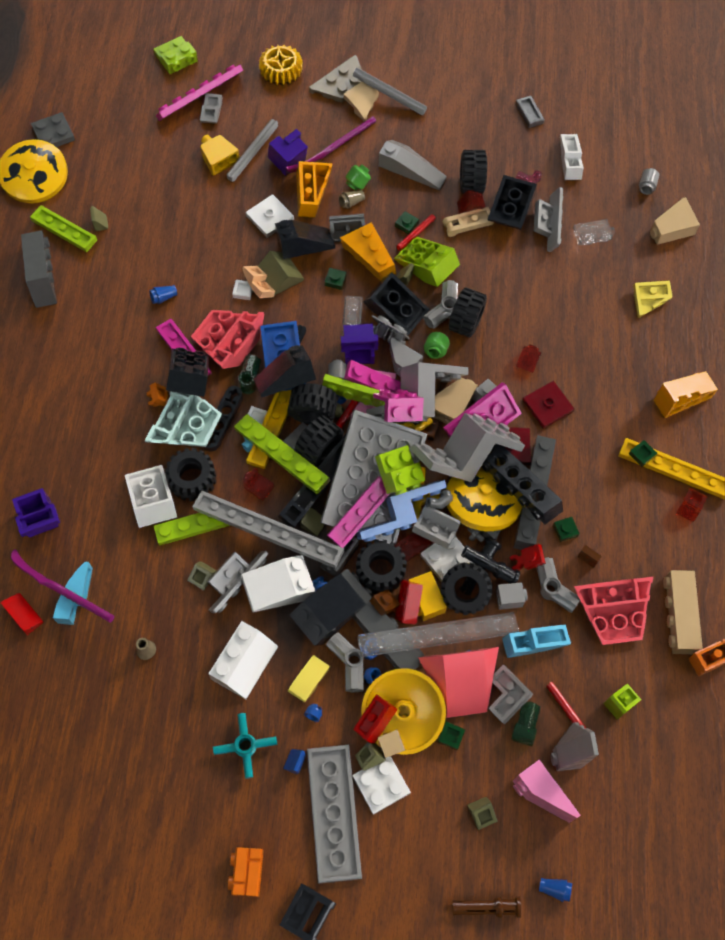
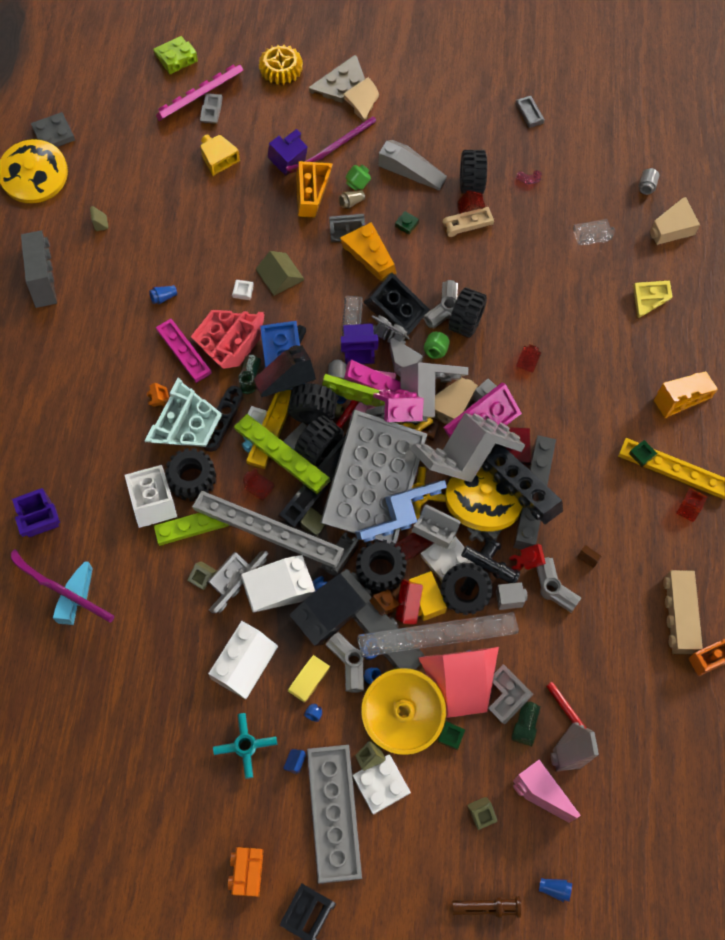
red slope [1,593,44,635] -> none
lime plate [30,205,97,253] -> none
dark tan cone [136,638,156,660] -> none
black slope [166,348,209,397] -> none
light grey axle [226,119,278,182] -> none
light nougat slope [243,266,275,298] -> none
white plate [246,194,294,238] -> none
black slope [275,220,335,259] -> none
dark green plate [325,268,346,290] -> none
dark pink plate [327,476,390,548] -> none
light grey axle [353,68,427,115] -> none
red slope [353,694,397,744] -> none
lime plate [375,445,425,495] -> none
tan tile [378,730,405,758] -> none
lime slope [394,237,460,287] -> none
red bar [396,214,436,251] -> none
olive slope [397,263,414,286] -> none
dark grey arm [425,490,453,509] -> none
black slope [488,175,537,230] -> none
medium azure slope [502,624,571,658] -> none
dark red plate [522,380,575,429] -> none
light grey bracket [534,187,563,252] -> none
dark green plate [553,517,580,542] -> none
white slope [560,134,584,180] -> none
coral wedge [573,577,653,645] -> none
lime slope [603,683,641,720] -> none

